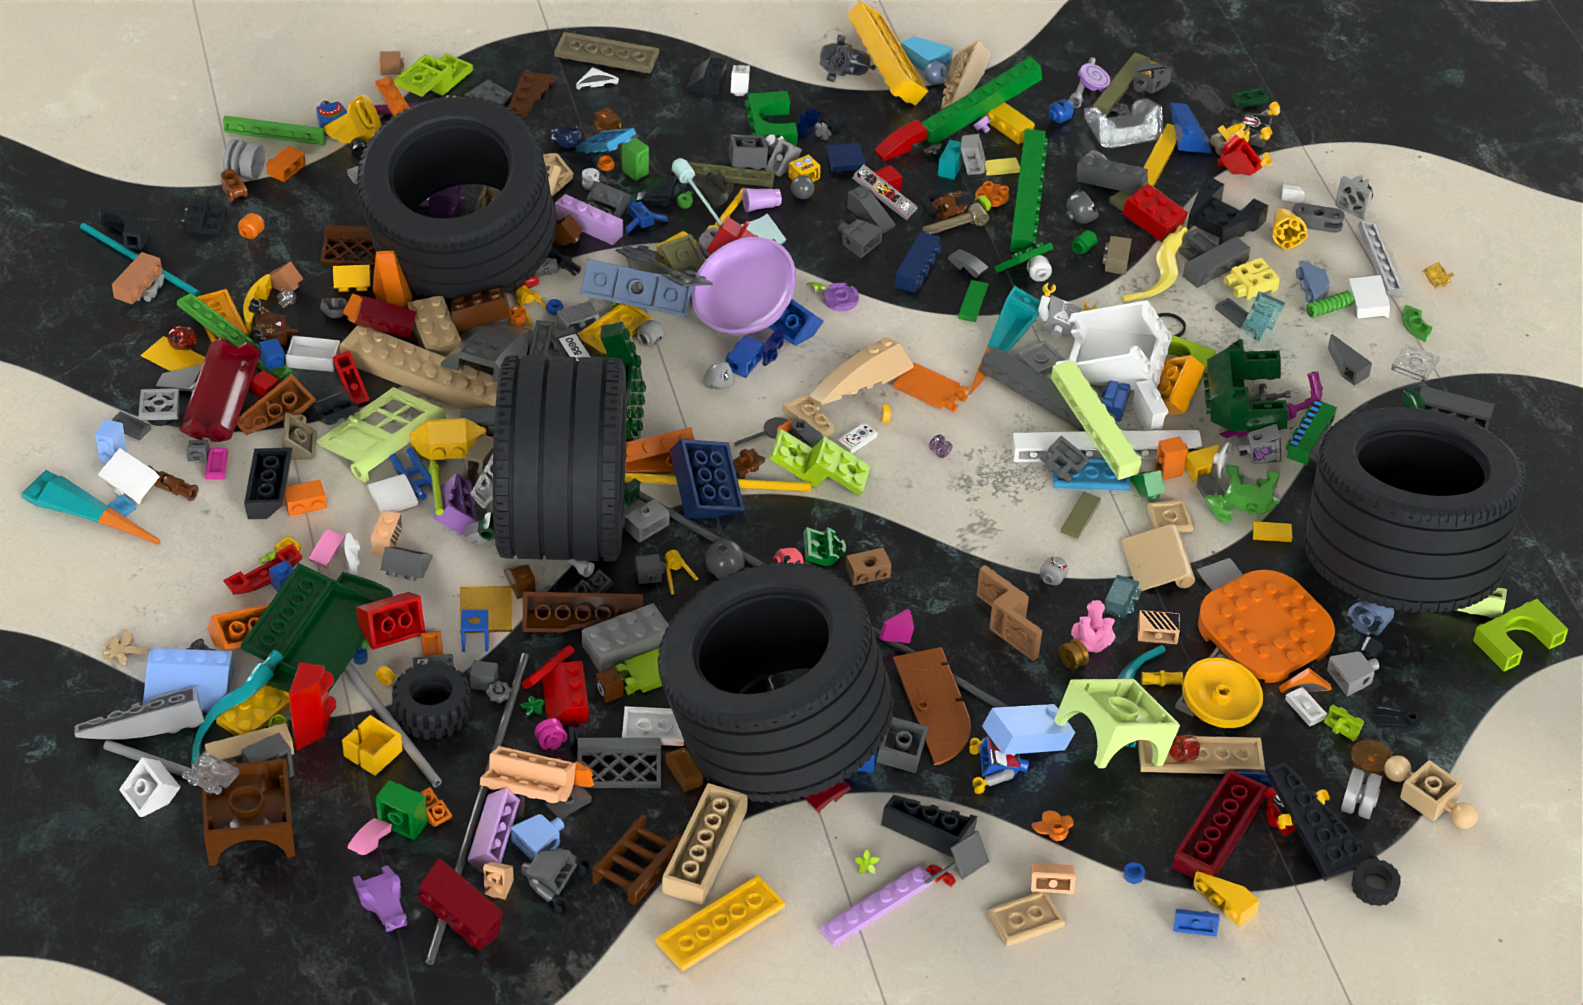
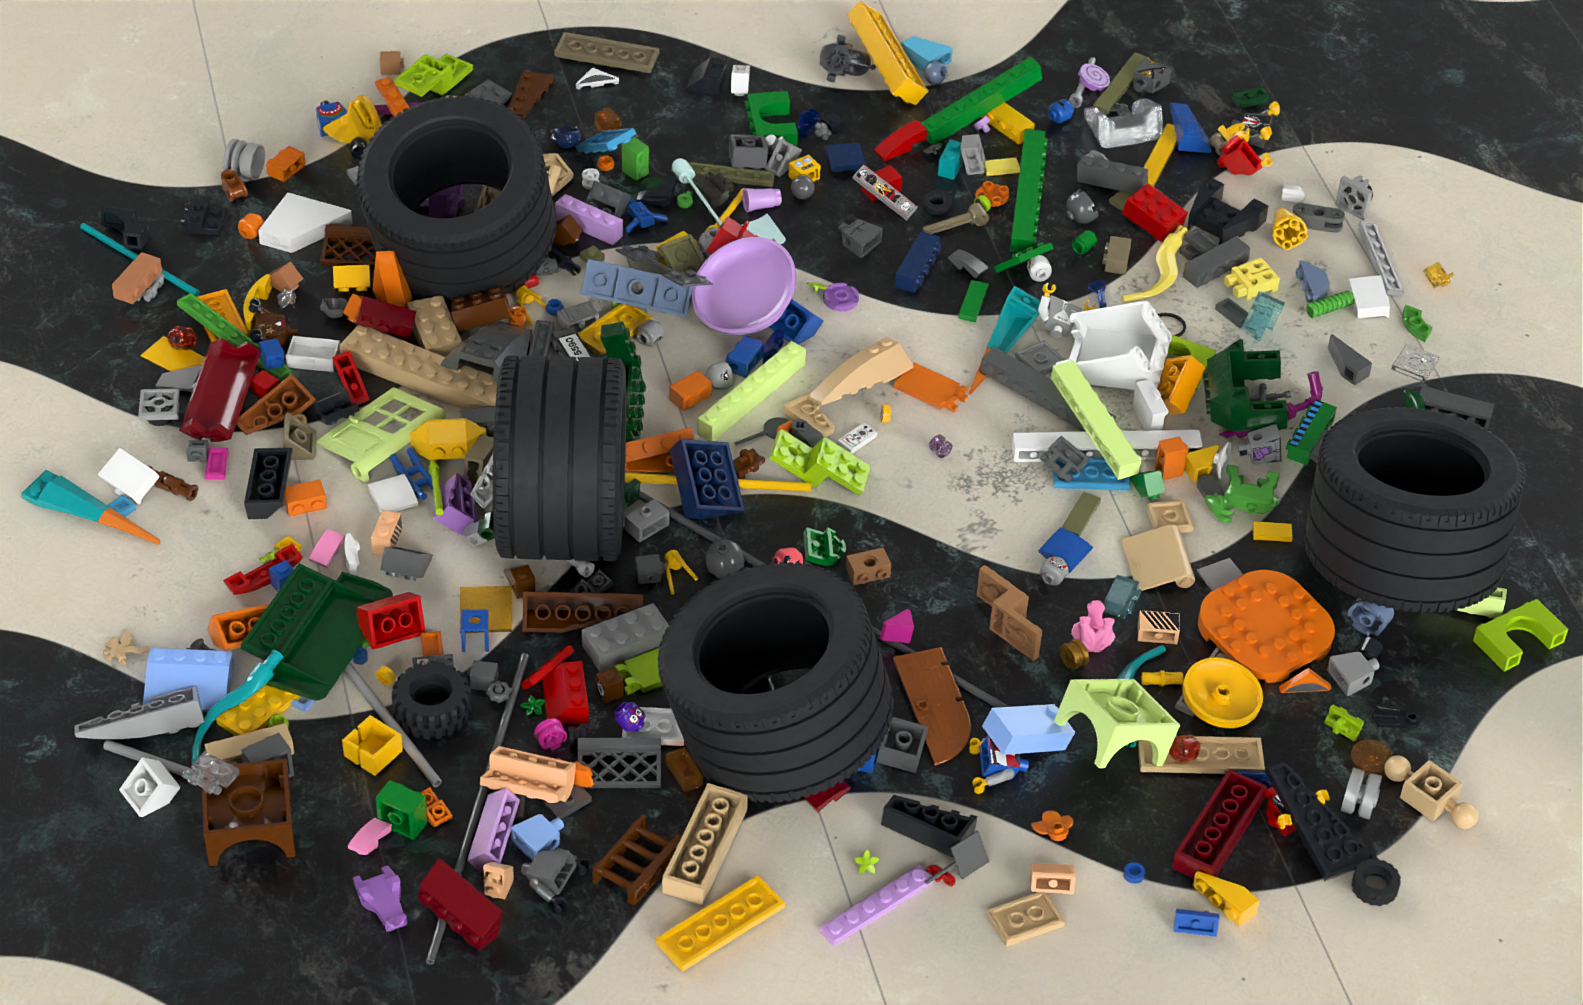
light blue brick [95,419,127,463] -> none
dark grey tile [112,411,151,441] -> none
bright green tile [223,116,326,145] -> none
red piece [288,663,336,751] -> none
dark grey slope [847,185,896,234] -> none
reddish brown animal [932,191,969,221] -> none
tan wedge [941,40,991,110] -> none
blue brick [1099,380,1130,422] -> none
white plate [1285,687,1327,726] -> none
none -> white slope [258,193,352,253]
none -> olive plate [580,245,605,263]
none -> dark purple head [615,702,645,732]
none -> orange brick [669,370,712,411]
none -> yellowish green brick [698,341,806,441]
none -> blue slope [1038,527,1093,573]
none -> clear blue piece [1088,280,1107,309]

